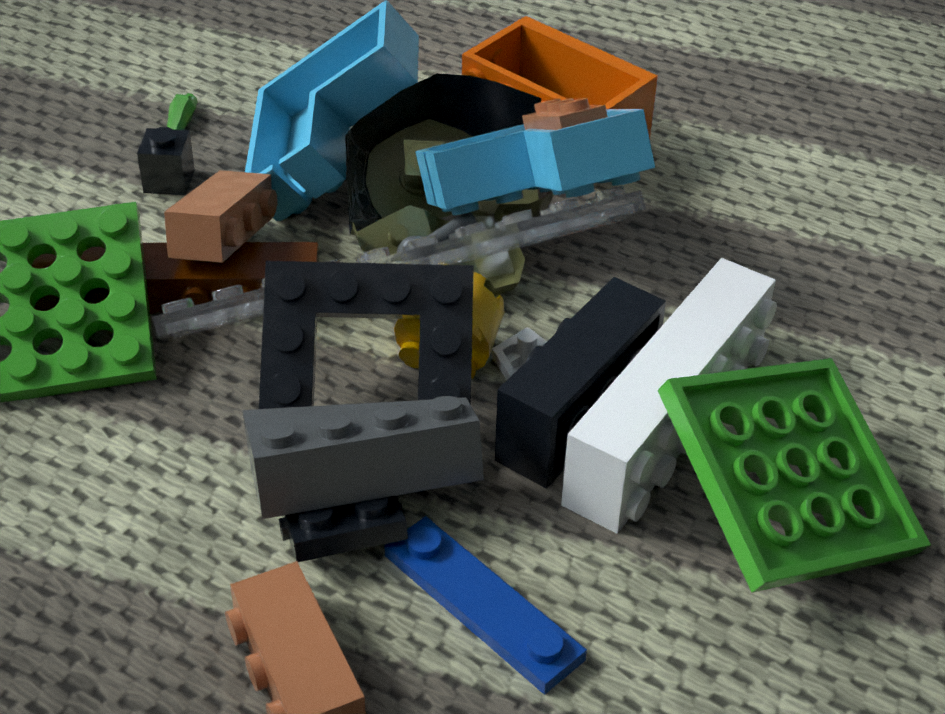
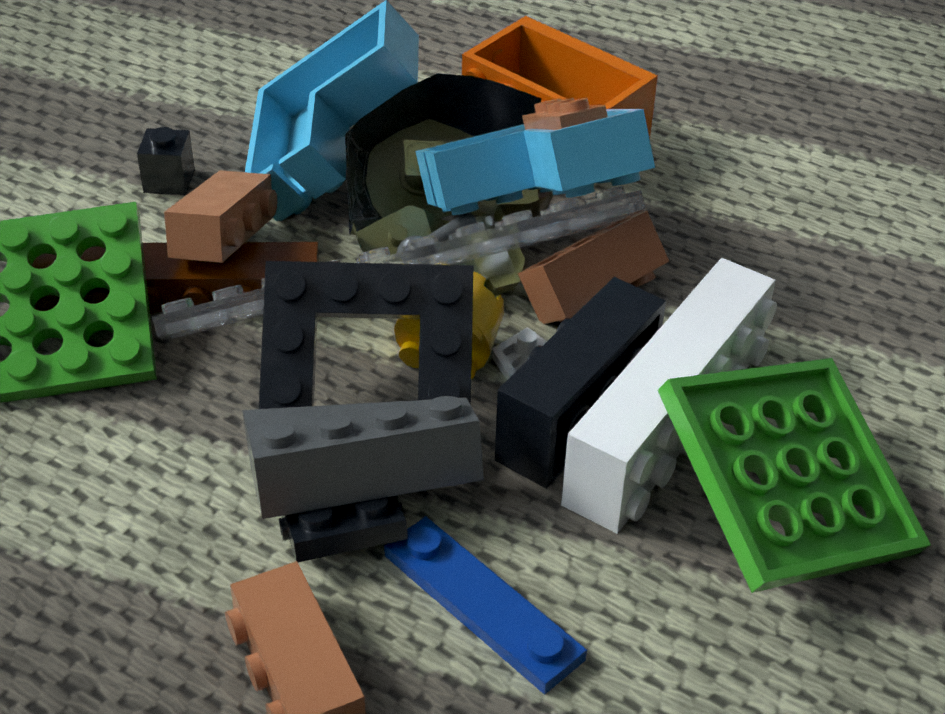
bright green bar [167,93,198,130] -> none
none -> nougat brick [518,211,669,324]

